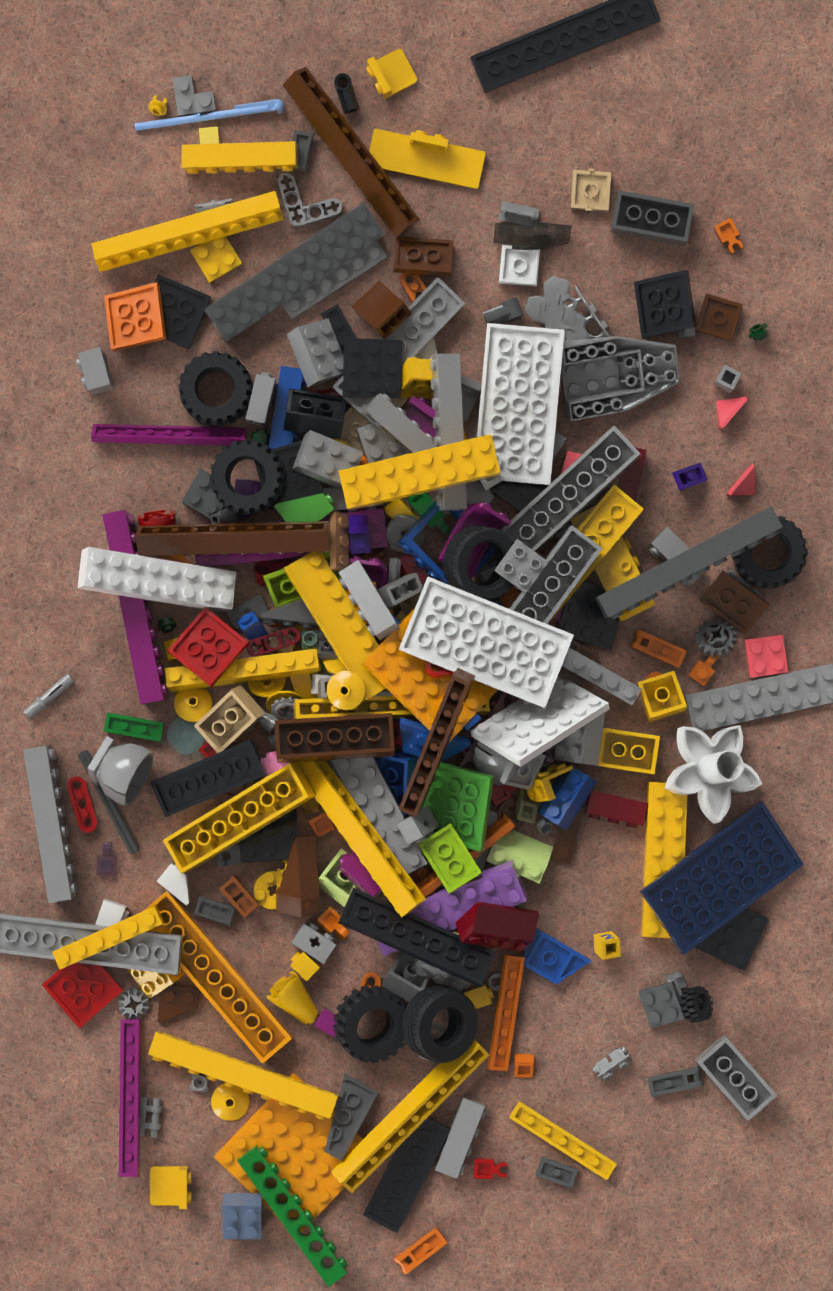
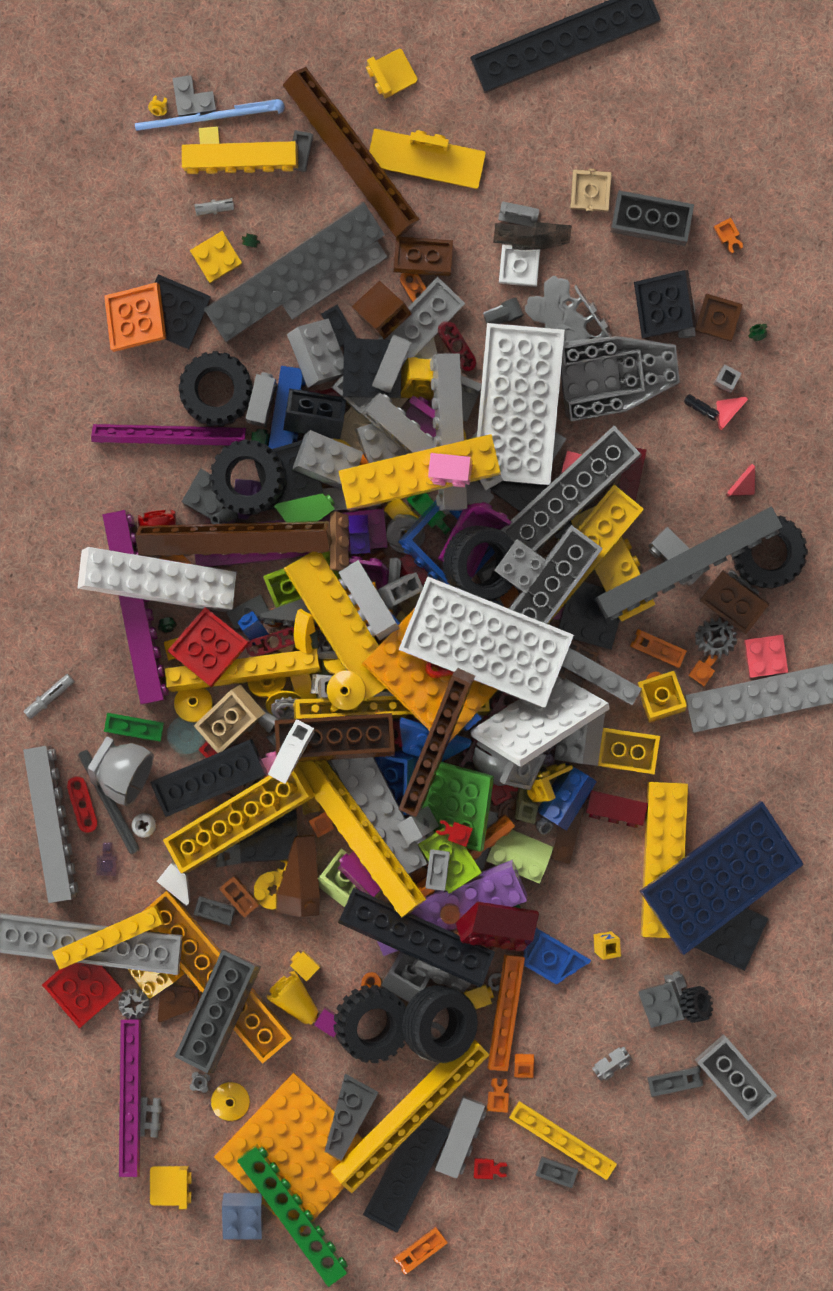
light grey brick [76,347,114,395] -> none
yellow brick [91,191,284,272] -> none
white slope [95,899,129,926] -> none
yellow brick [148,1031,339,1120] -> none
dark red piece [254,559,291,586] -> none
light grey beam [278,173,343,227] -> none
light grey brick [292,922,337,964] -> none
orange plate [316,906,350,941] -> none
black piece [334,73,360,114] -> none
white plant [665,725,762,824] -> none
dark purple slope [672,462,707,491] -> none
none -> white piece [132,813,156,838]
none -> dark grey arch [174,950,262,1074]
none -> dark green plate [242,233,261,248]
none -> white slope [268,719,314,784]
none -> yellow slope [294,609,316,654]
none -> light grey beam [372,334,411,393]
none -> light grey plate [425,849,450,891]
none -> bright pink brick [428,453,472,488]
none -> red plate [436,820,473,847]
none -> dark red beam [438,321,476,371]
none -> clear orange tile [440,903,460,924]
none -> orange plate [487,1078,509,1113]
none -> black axle [684,394,719,421]

